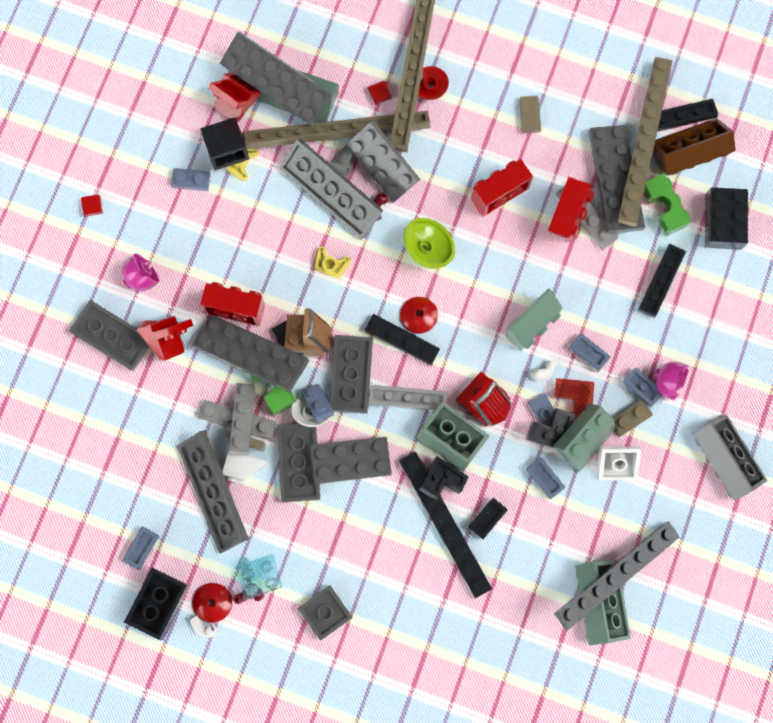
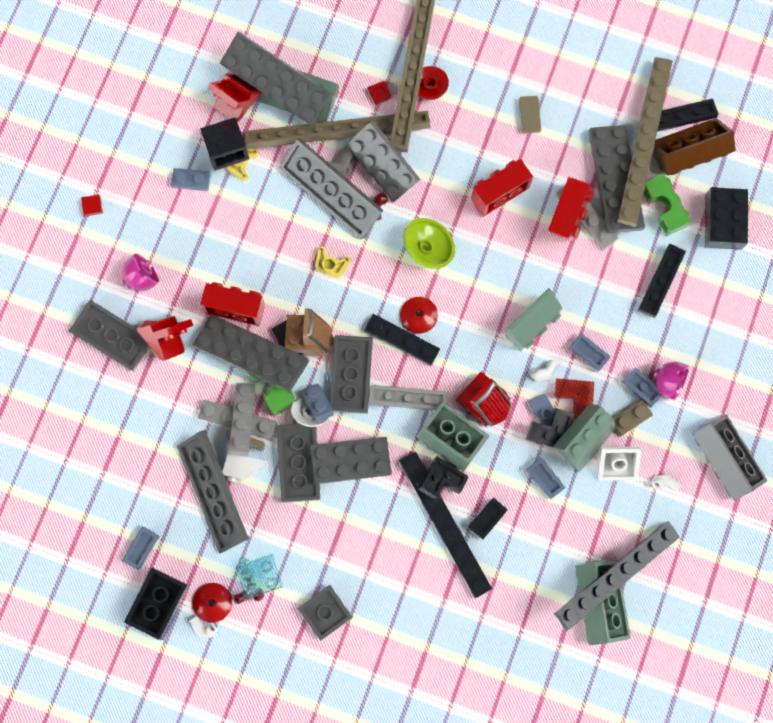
none -> white arm [652,474,681,491]

